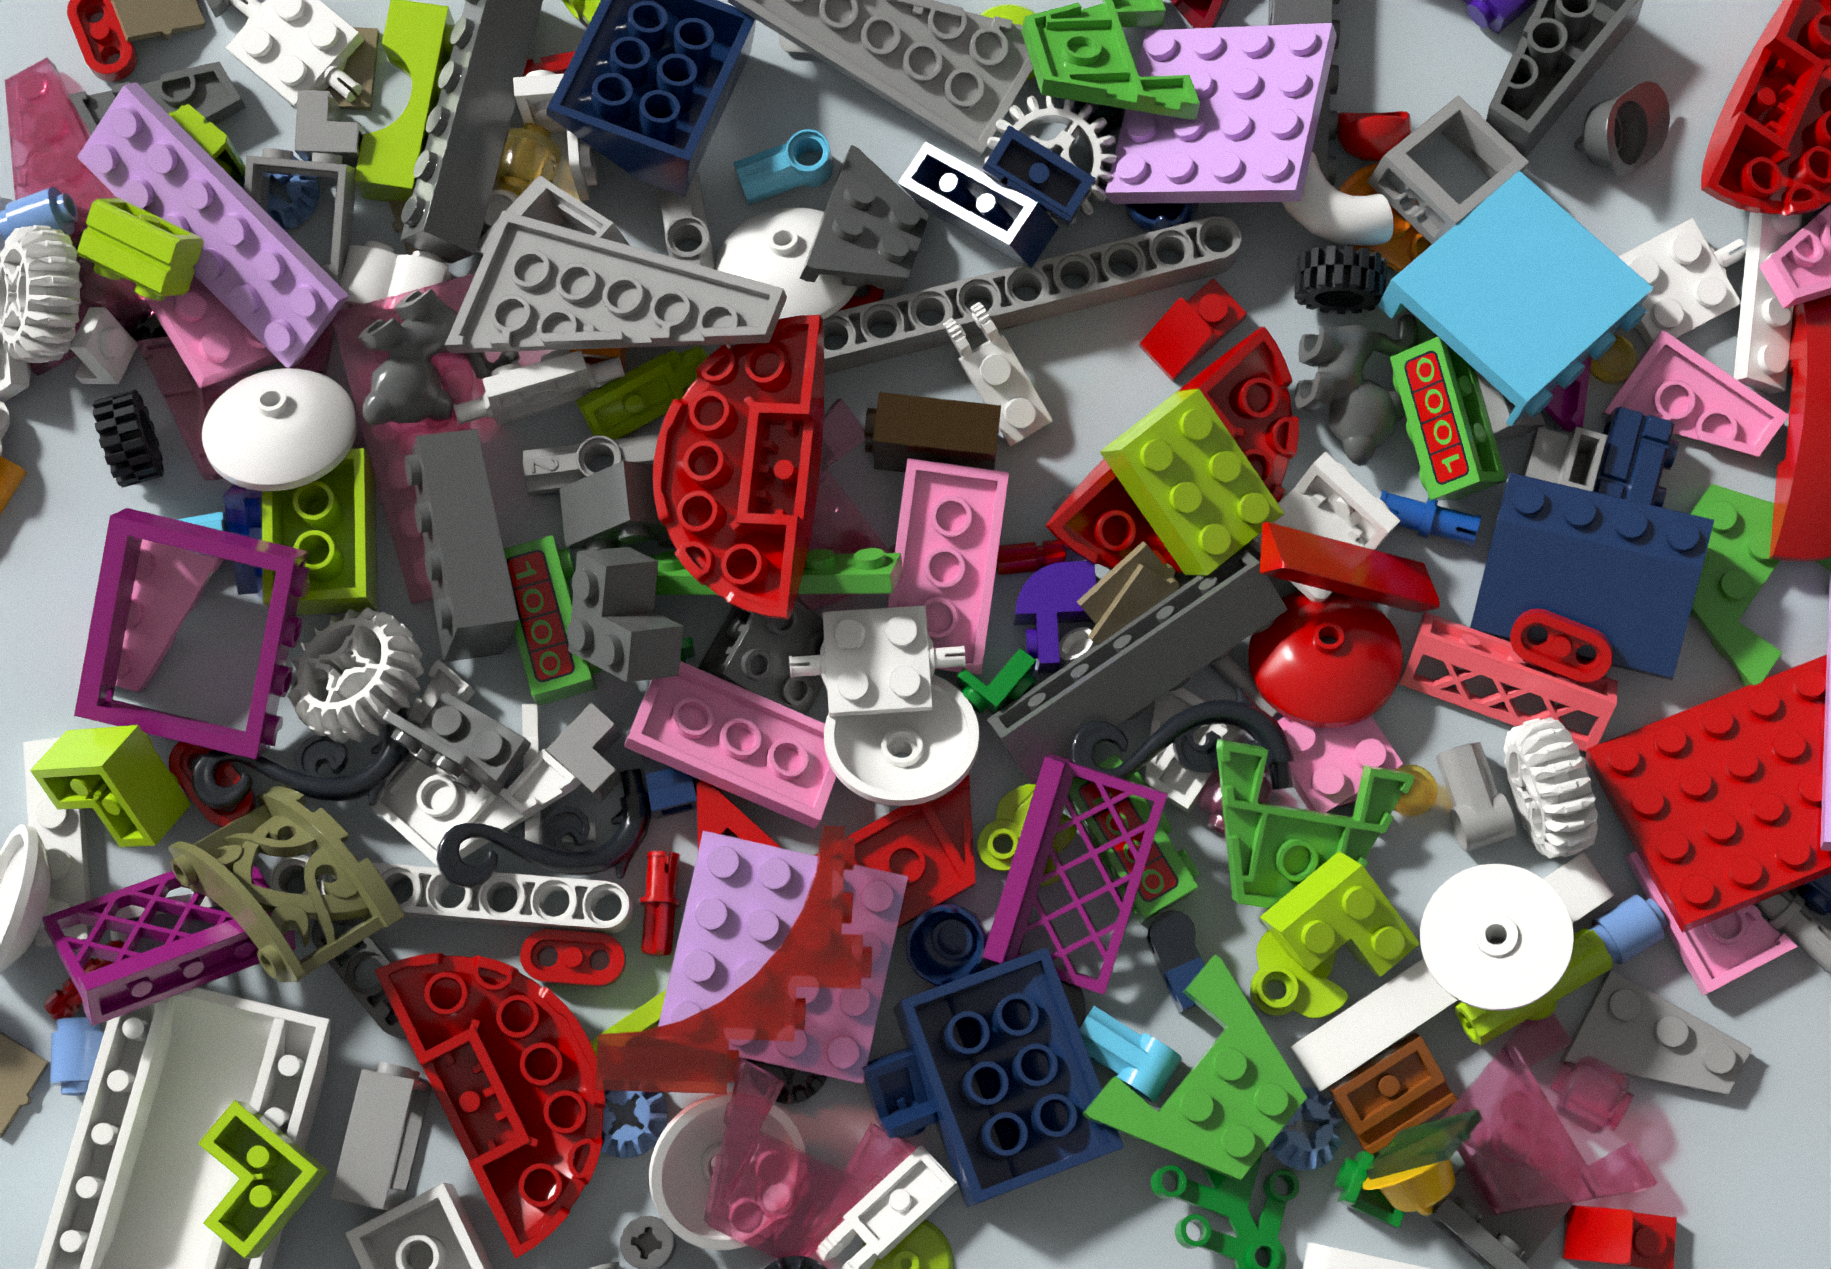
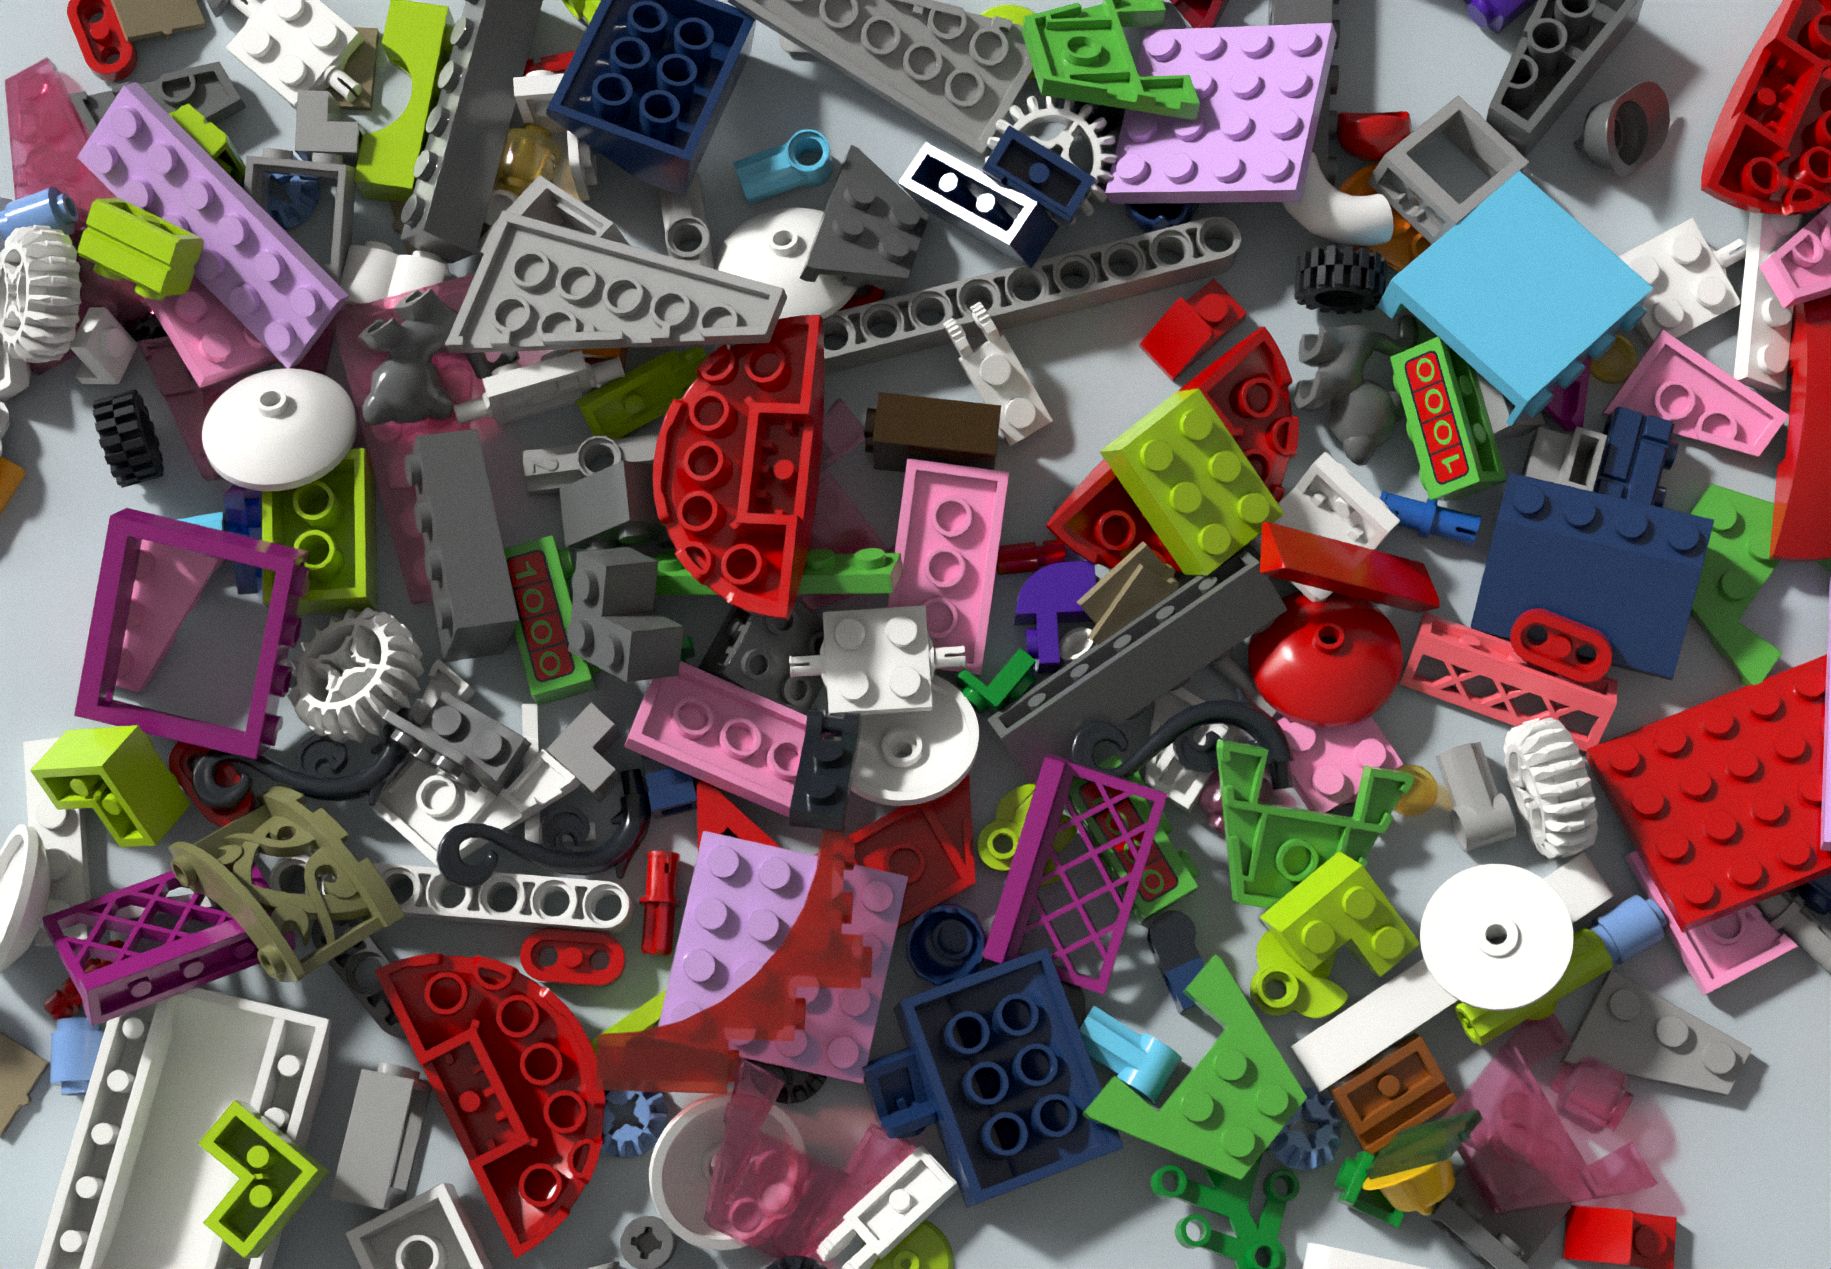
none -> black plate [789,709,862,831]

